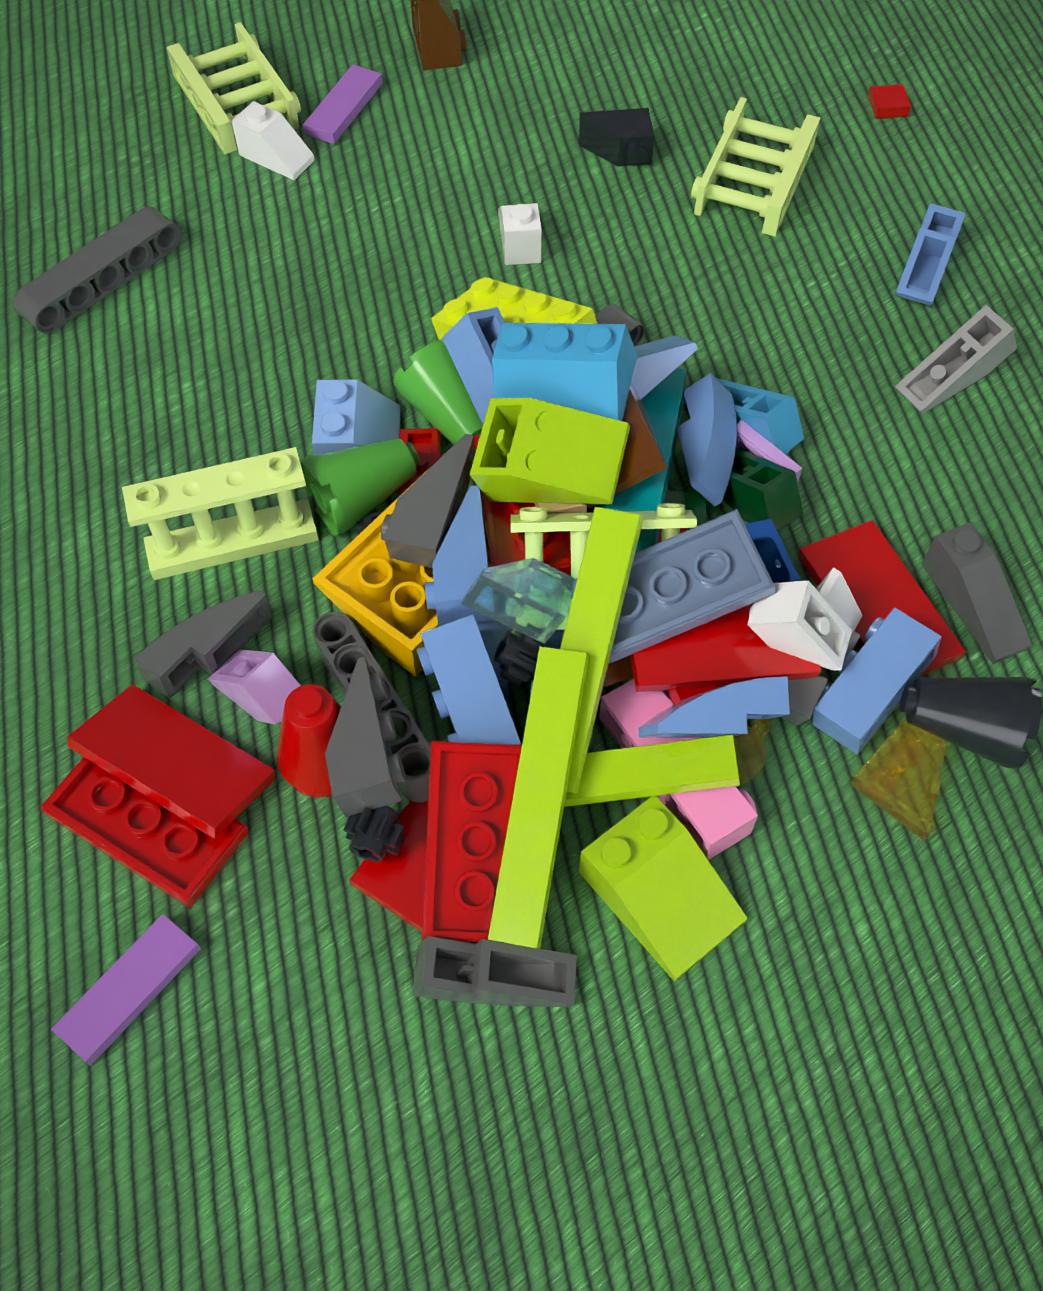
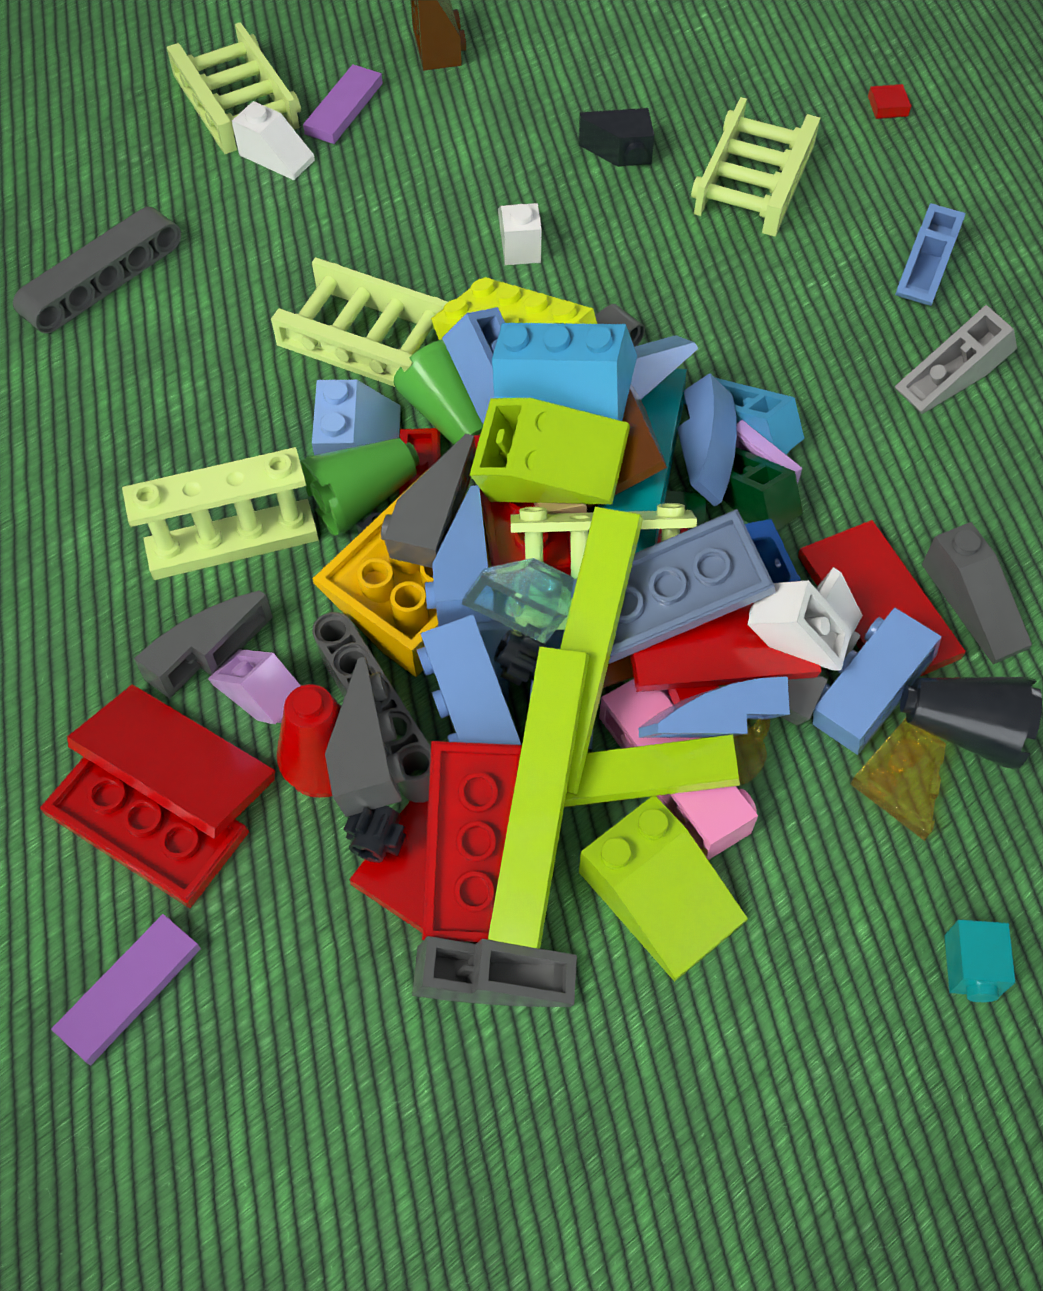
none -> yellowish green fence [271,257,448,387]
none -> teal brick [944,920,1015,1002]

